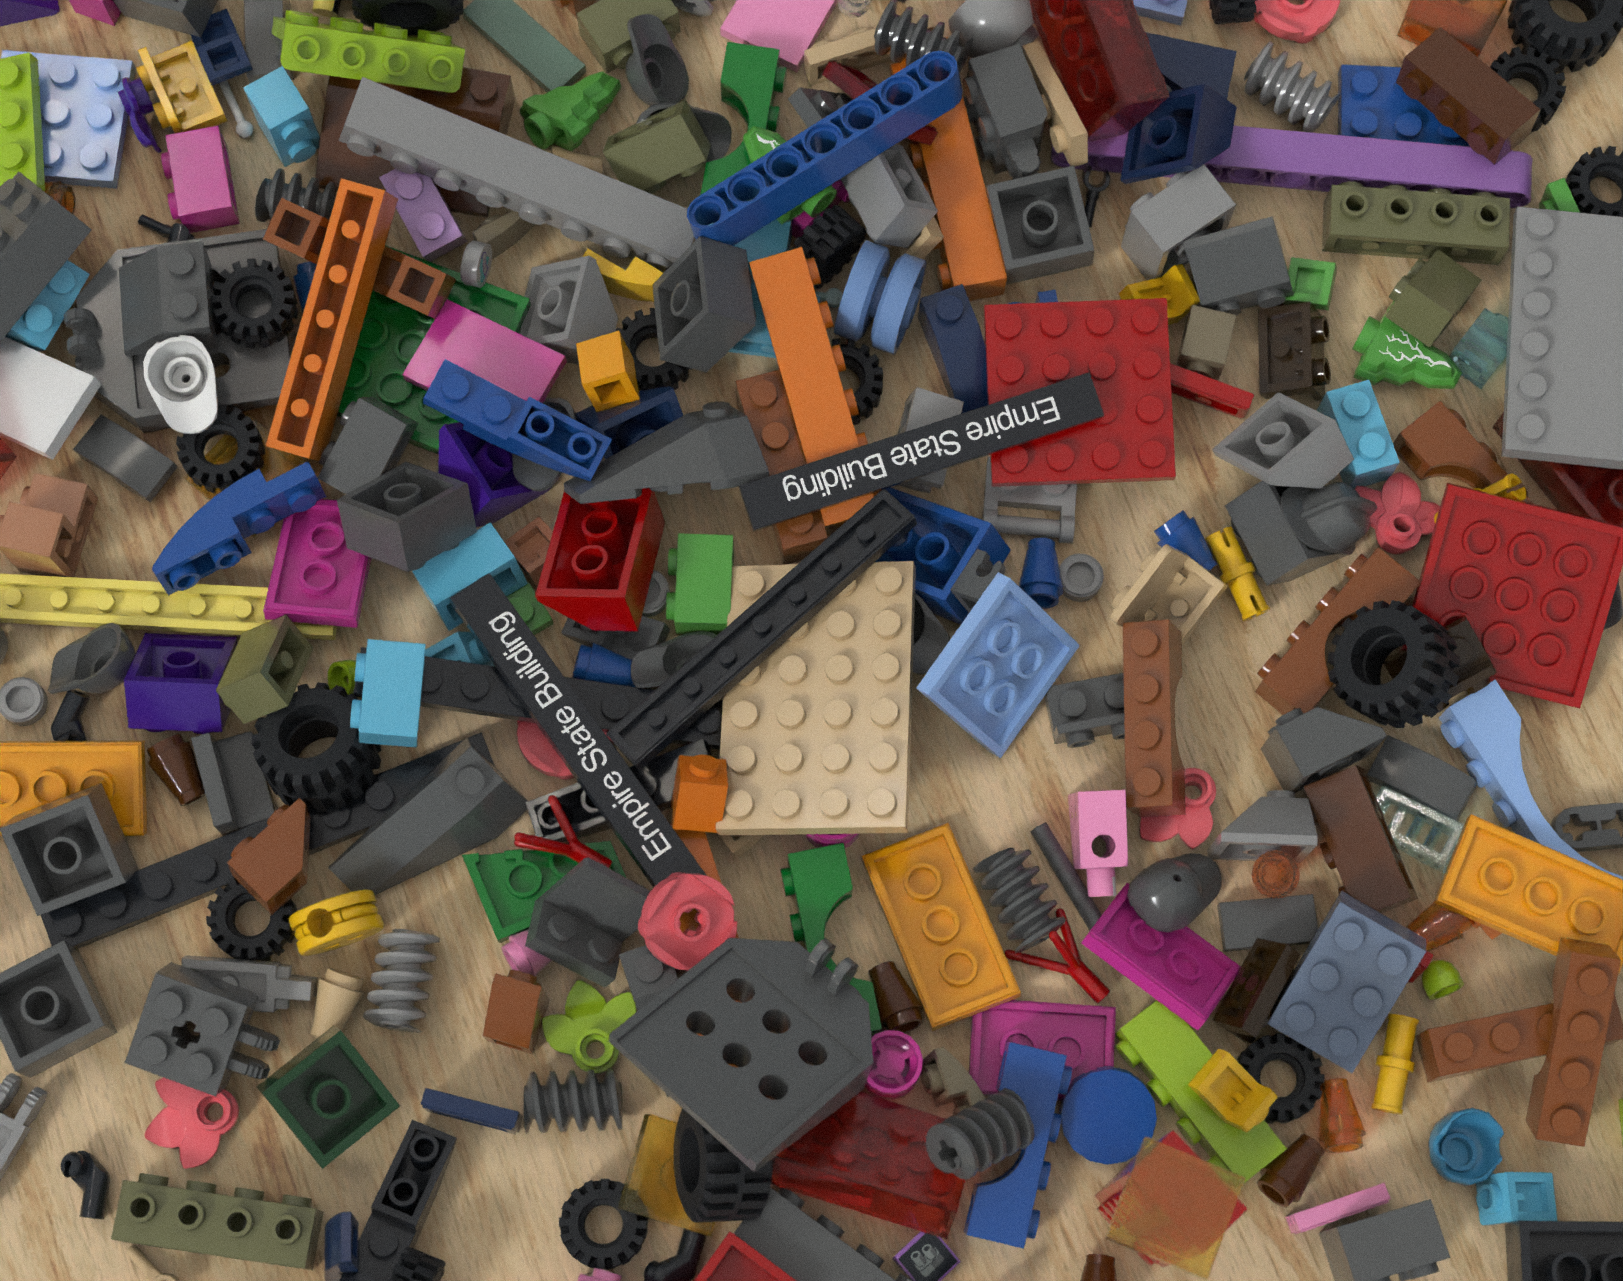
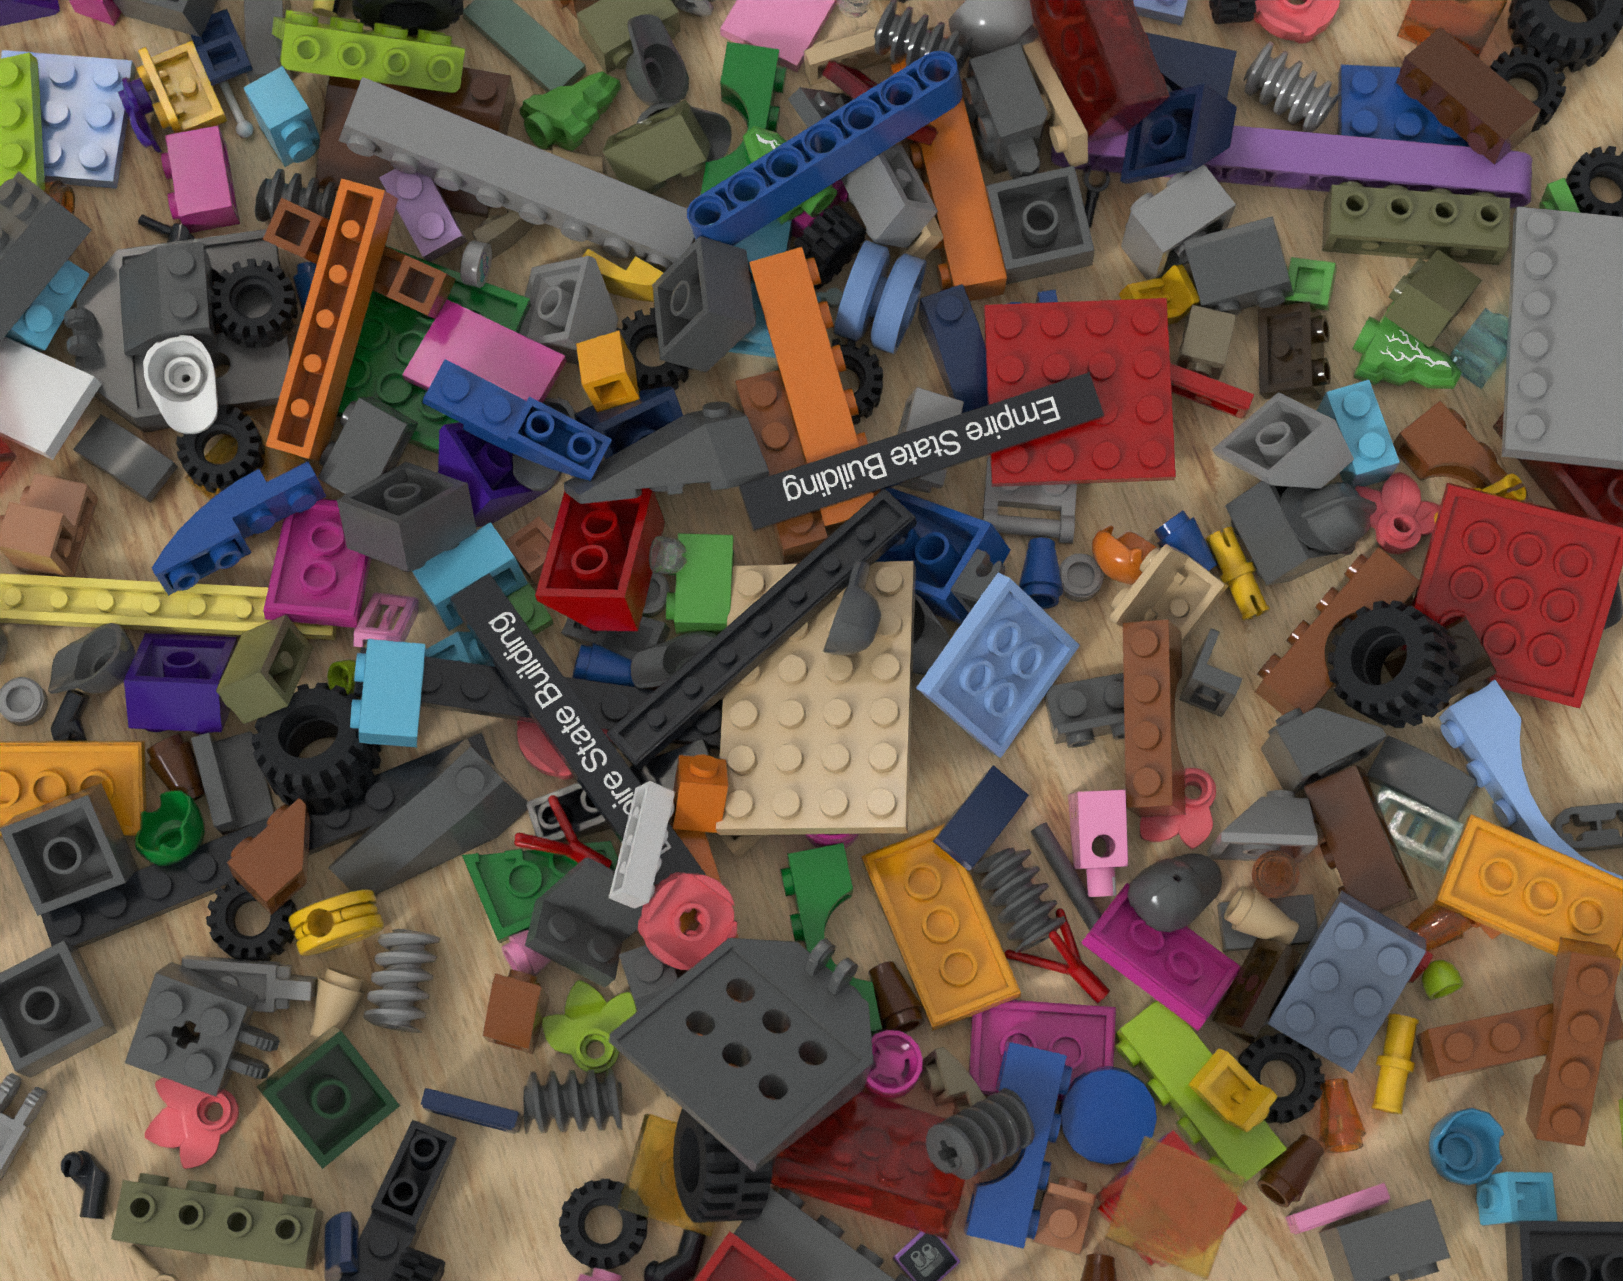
none -> green hair [135,790,205,866]
none -> bright pink tile [353,592,419,647]
none -> white piece [609,781,675,909]
none -> clear hinge [649,536,687,574]
none -> dark grey cap [823,560,882,655]
none -> dark blue slope [933,765,1029,871]
none -> nougat bracket [1031,1177,1096,1255]
none -> orange hair [1092,526,1159,585]
none -> dark grey panel [1179,628,1243,717]
none -> tan cone [1224,886,1299,945]

